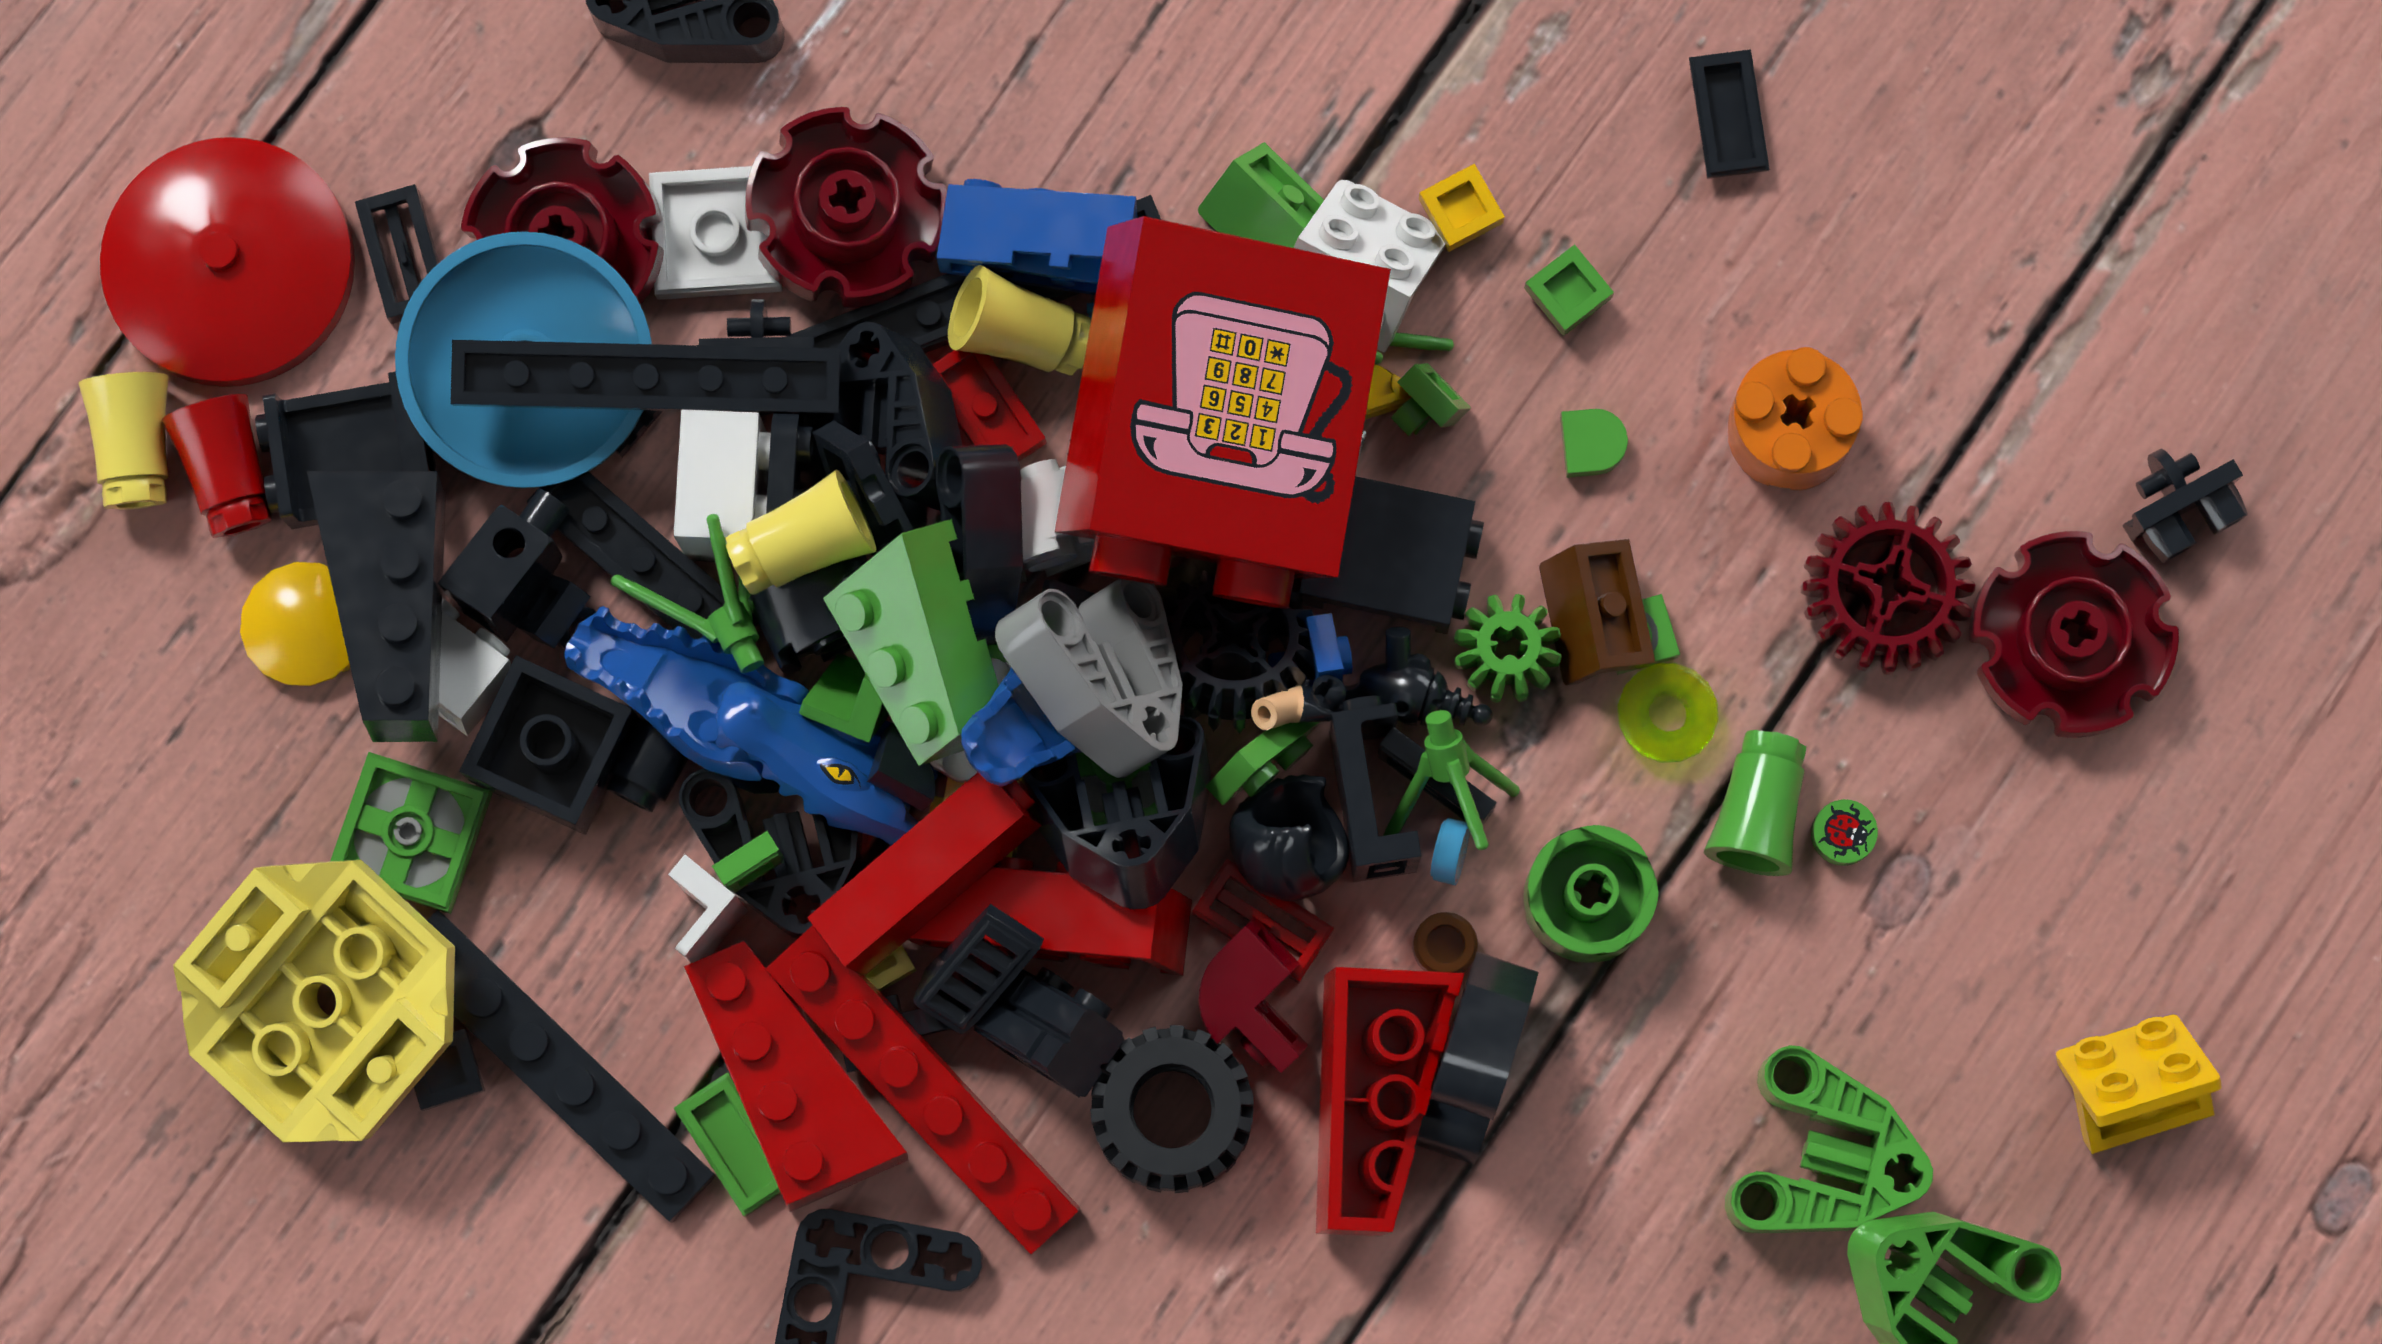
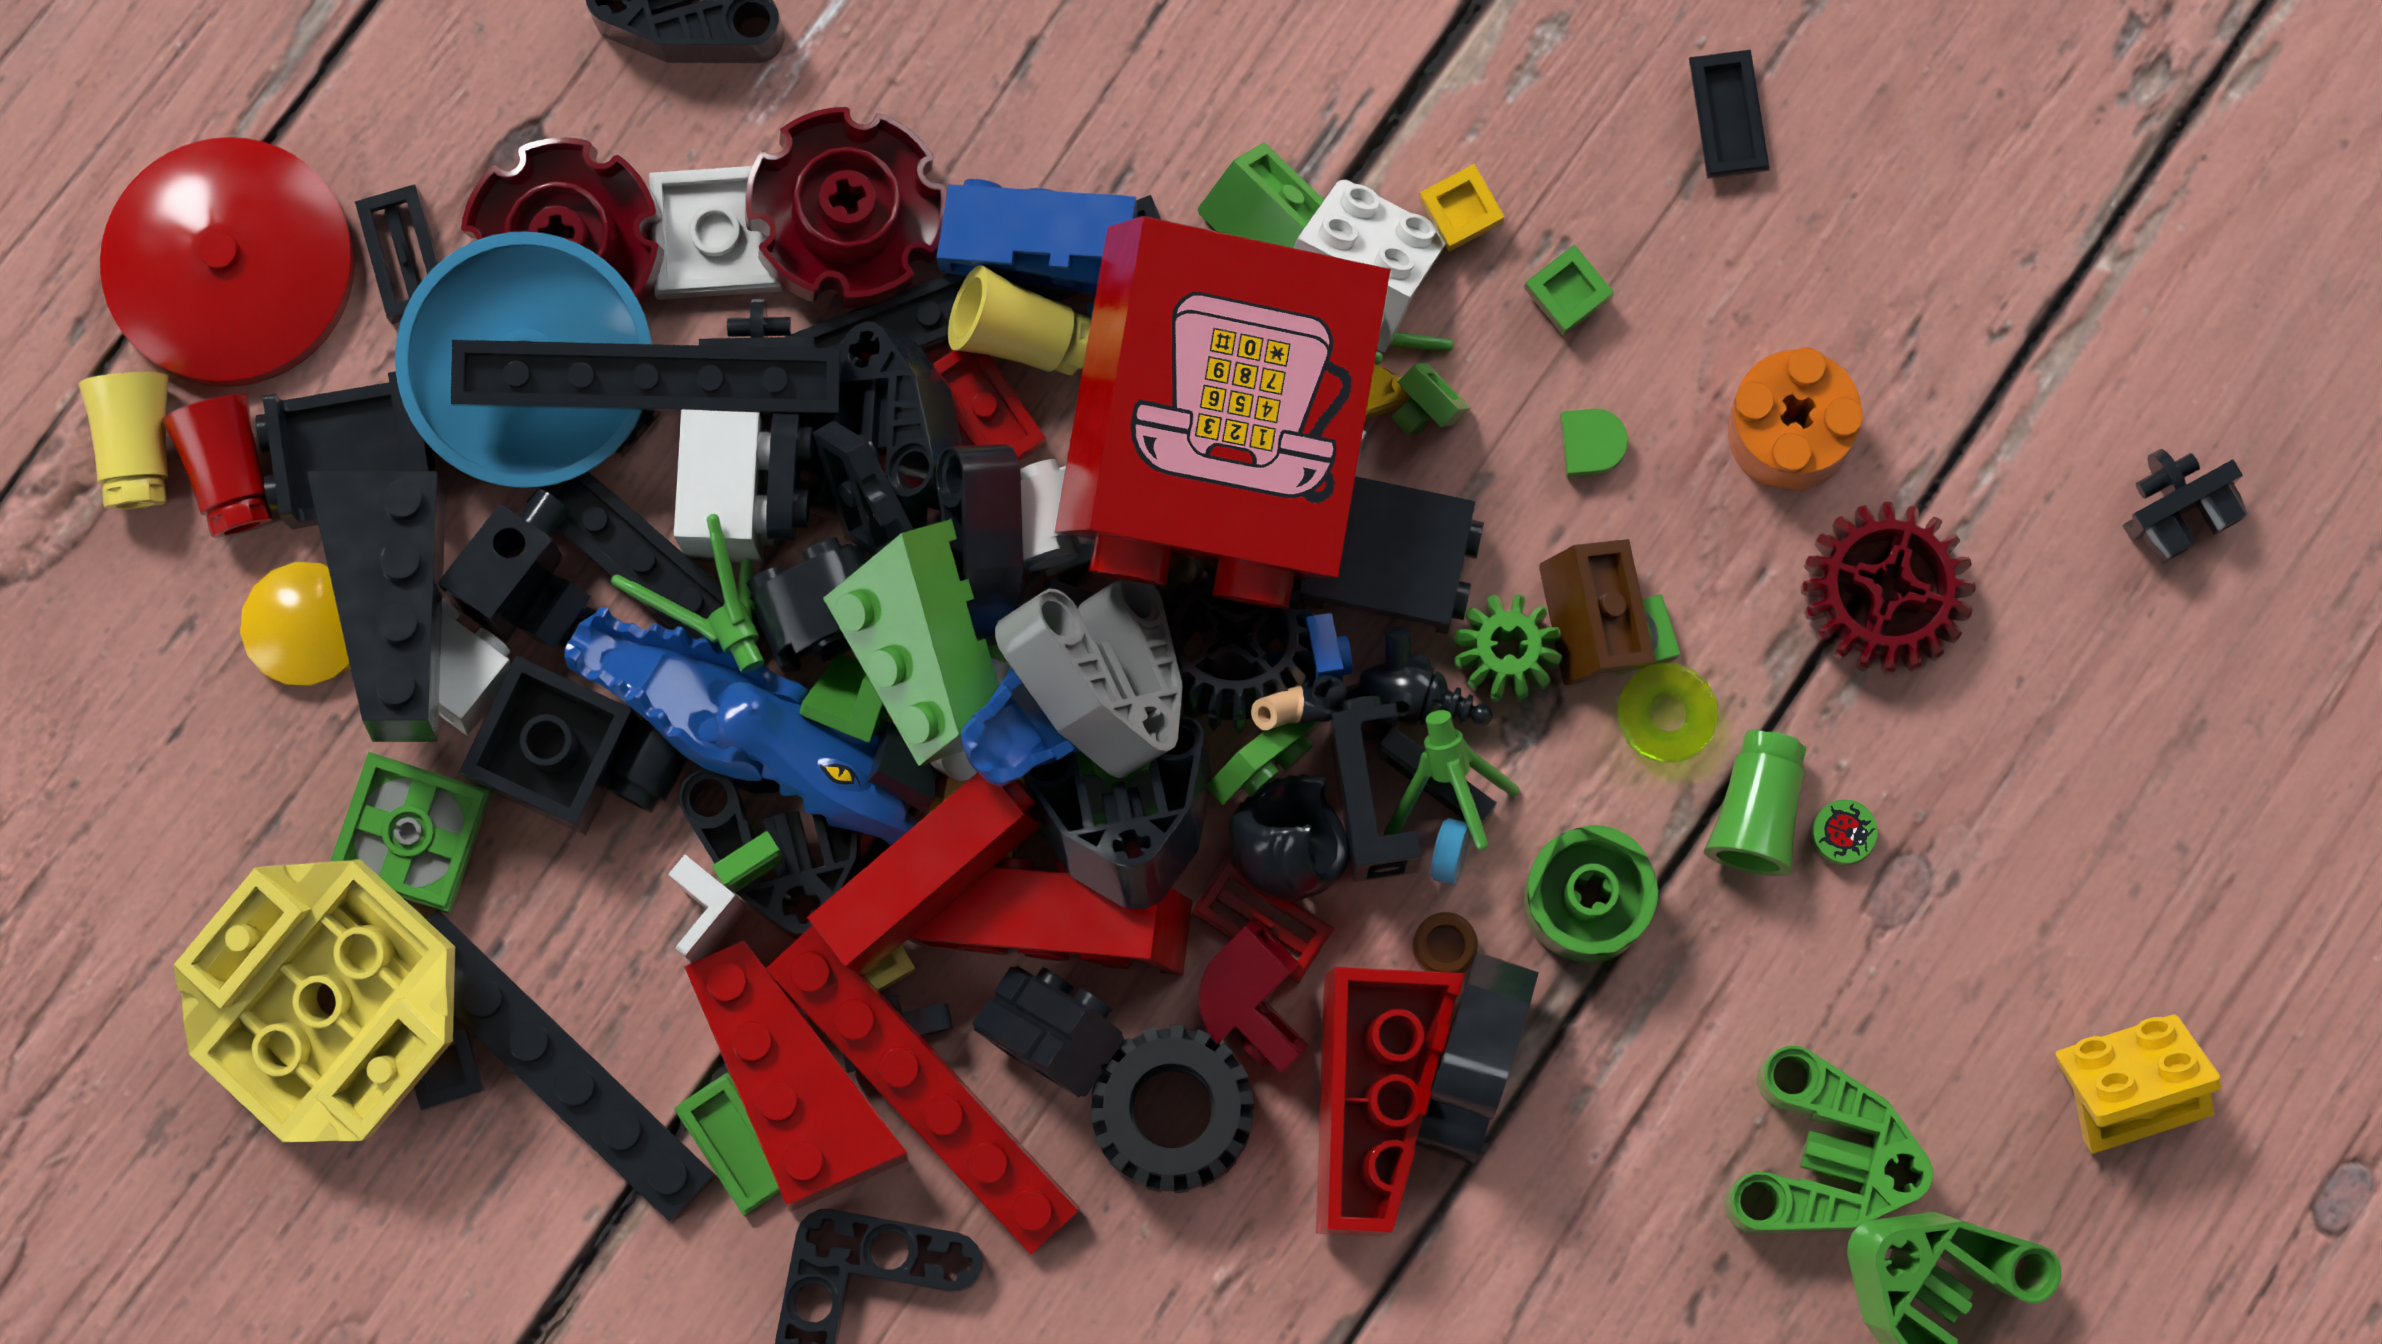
light yellow plant [726,469,876,595] -> none
black slope [913,904,1044,1034] -> none
dark red piece [1969,531,2179,738] -> none

